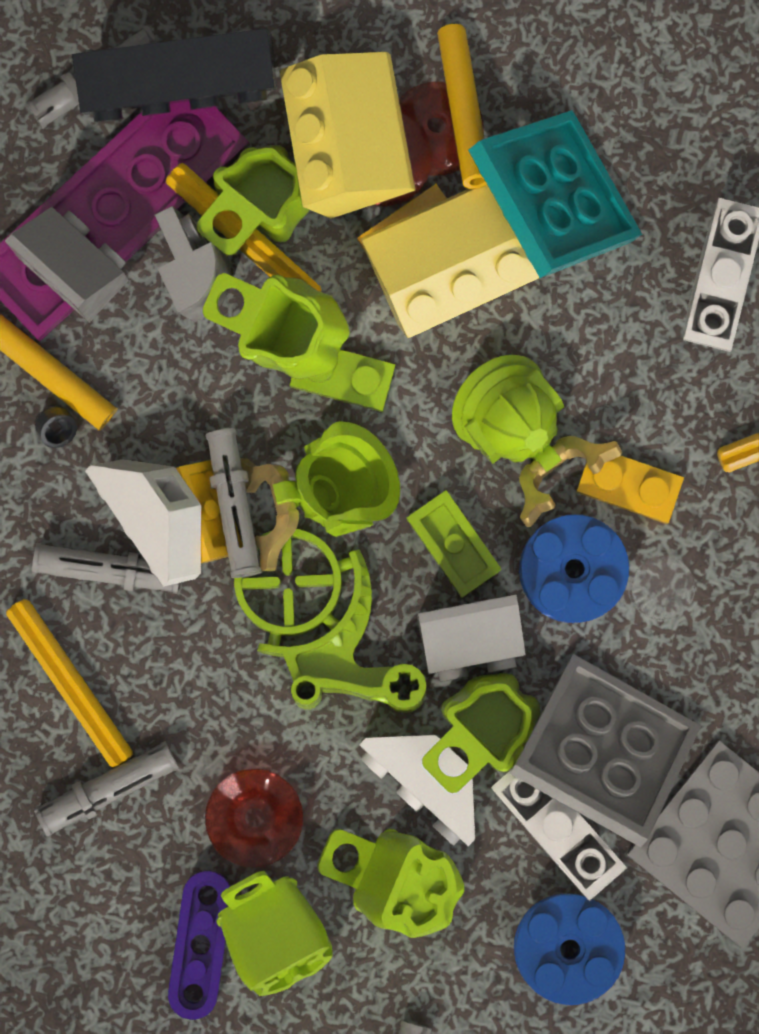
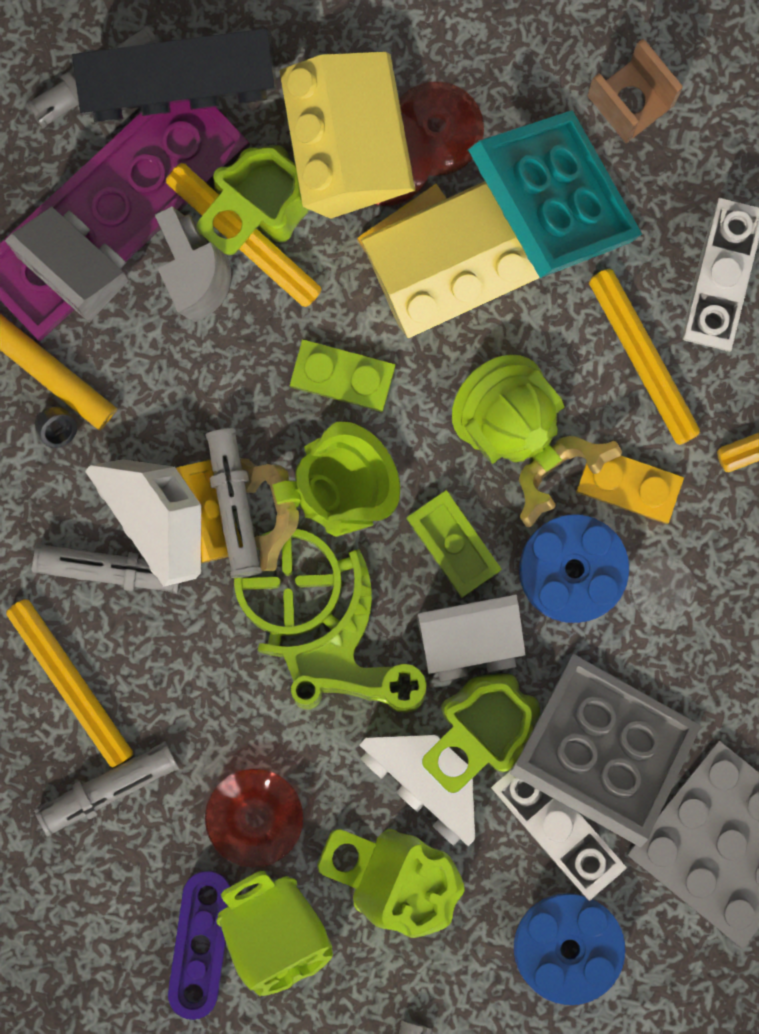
lime piece [203,273,350,379] -> none
yellow piece [437,24,487,189] -> none
none -> medium nougat piece [587,39,683,143]
none -> yellow axle [589,268,700,445]

